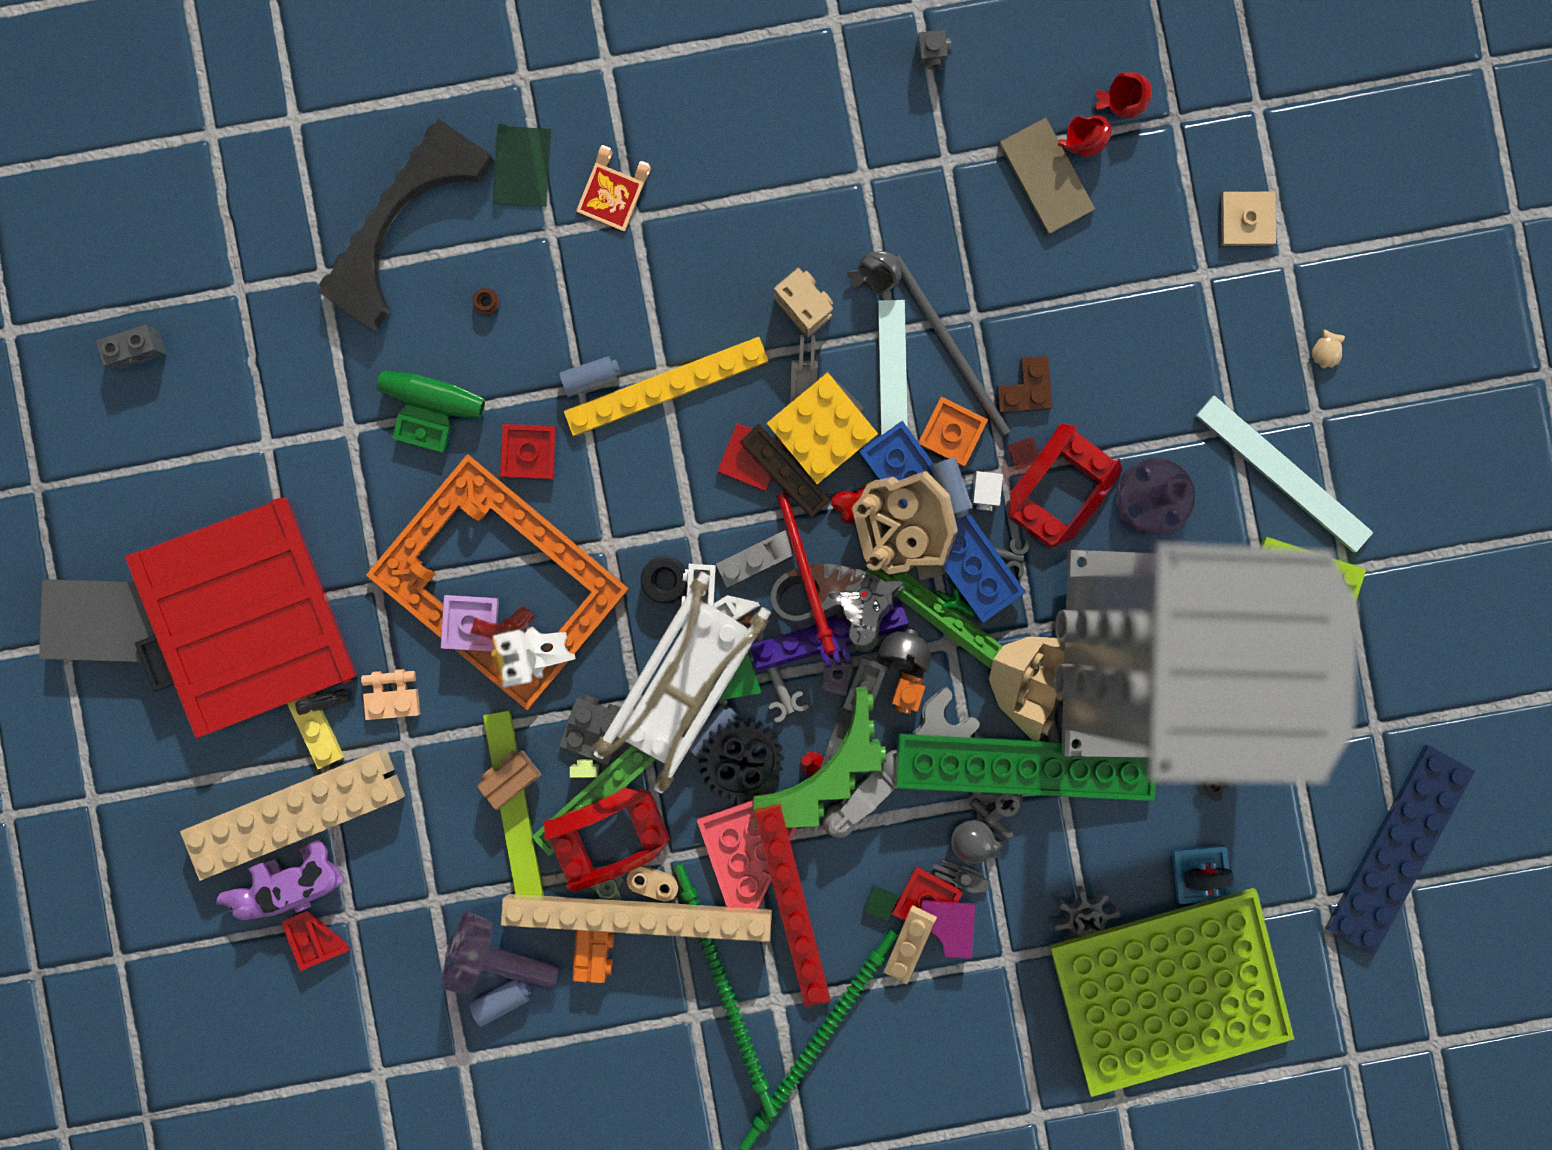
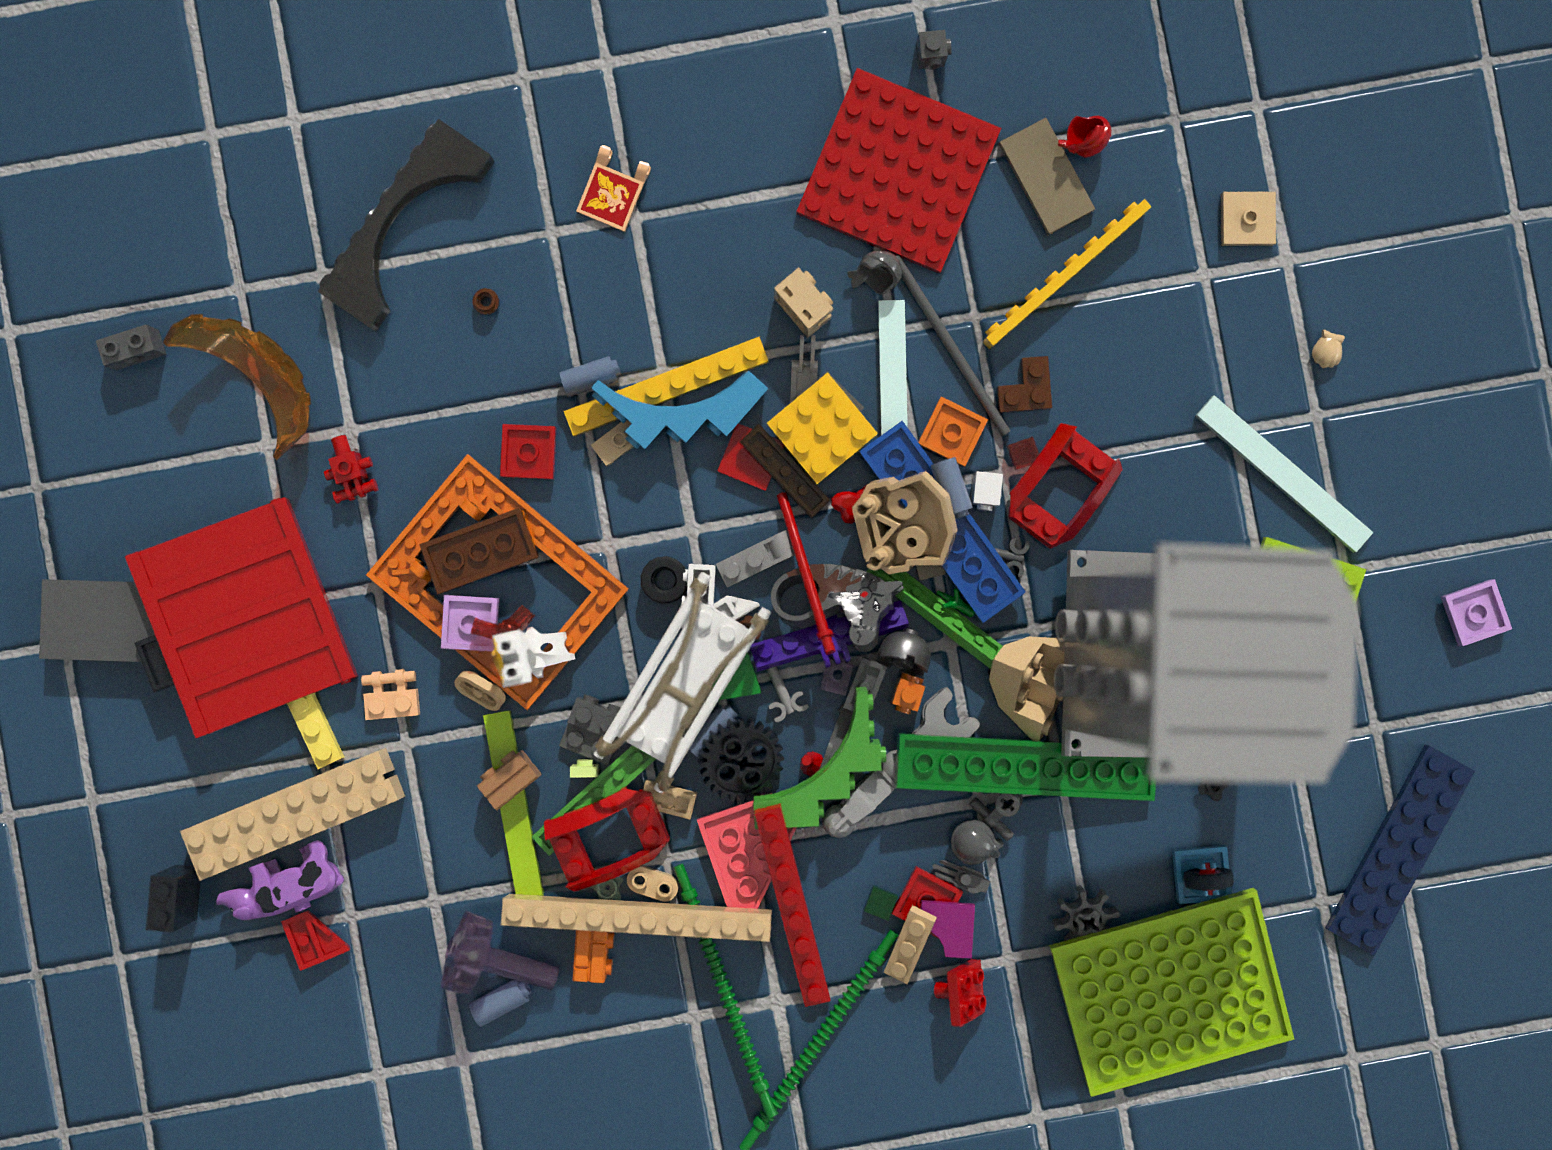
black axle [295,688,349,715] -> none
green plate [377,371,485,453] -> none
clear green piece [493,124,551,207] -> none
red hat [1096,72,1152,119] -> none
clear purple piece [1116,458,1196,535] -> none
none -> black brick [146,865,201,932]
none -> clear orange windscreen [163,314,311,460]
none -> red piece [324,435,378,504]
none -> reddish brown plate [419,508,539,594]
none -> tan plate [455,671,506,711]
none -> dark azure arch [591,371,768,449]
none -> tan plate [591,421,633,467]
none -> tan plate [643,779,697,820]
none -> red plate [796,68,1001,274]
none -> red plate [934,959,986,1027]
none -> yellow plate [983,199,1151,350]
none -> lavender plate [1441,579,1512,646]

